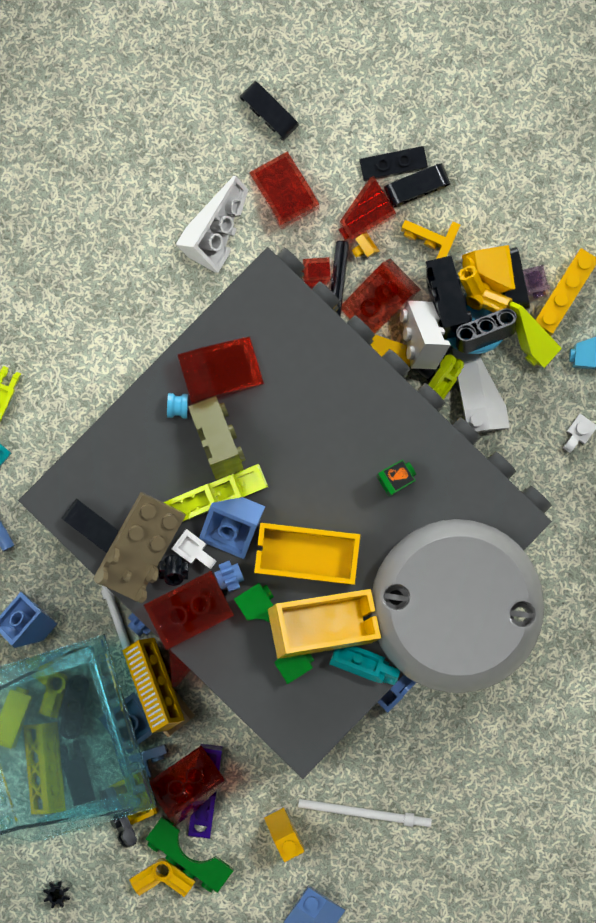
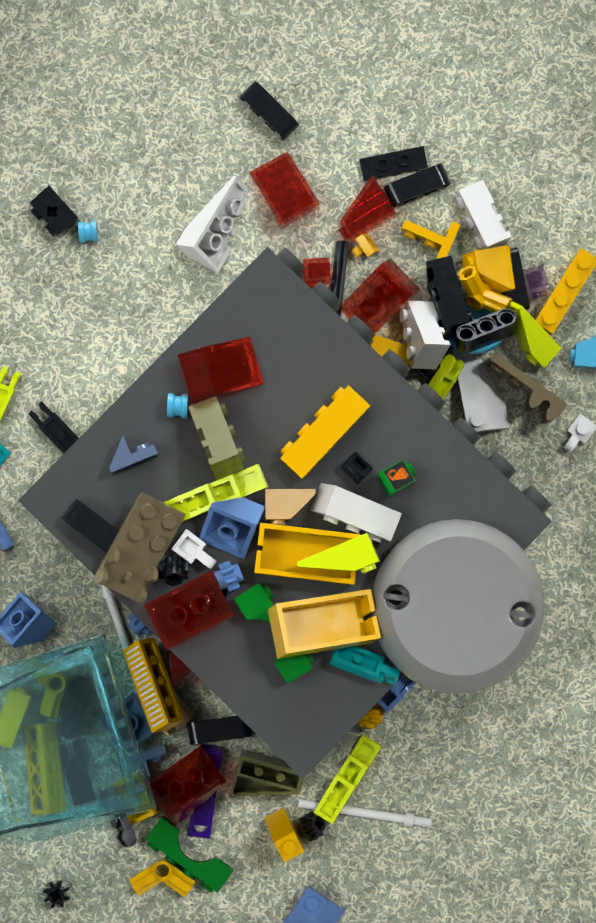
none -> black hinge [28,401,79,454]
none -> black brick [29,186,80,238]
none -> medium azure wheel [78,220,98,244]
none -> sand blue slope [109,436,159,474]
none -> black beam [186,716,253,745]
none -> olive wedge [229,750,304,798]
none -> tan slope [265,489,316,525]
none -> yellow brick [280,385,370,480]
none -> neon yellow slope [297,533,380,574]
none -> black gear [297,812,325,842]
none -> white wedge [310,483,402,543]
none -> neon yellow slope [314,734,382,824]
none -> black slope [340,452,373,484]
none -> yellow gear [358,703,384,729]
none -> white wedge [456,180,512,250]
none -> dark tan hinge [487,352,568,424]

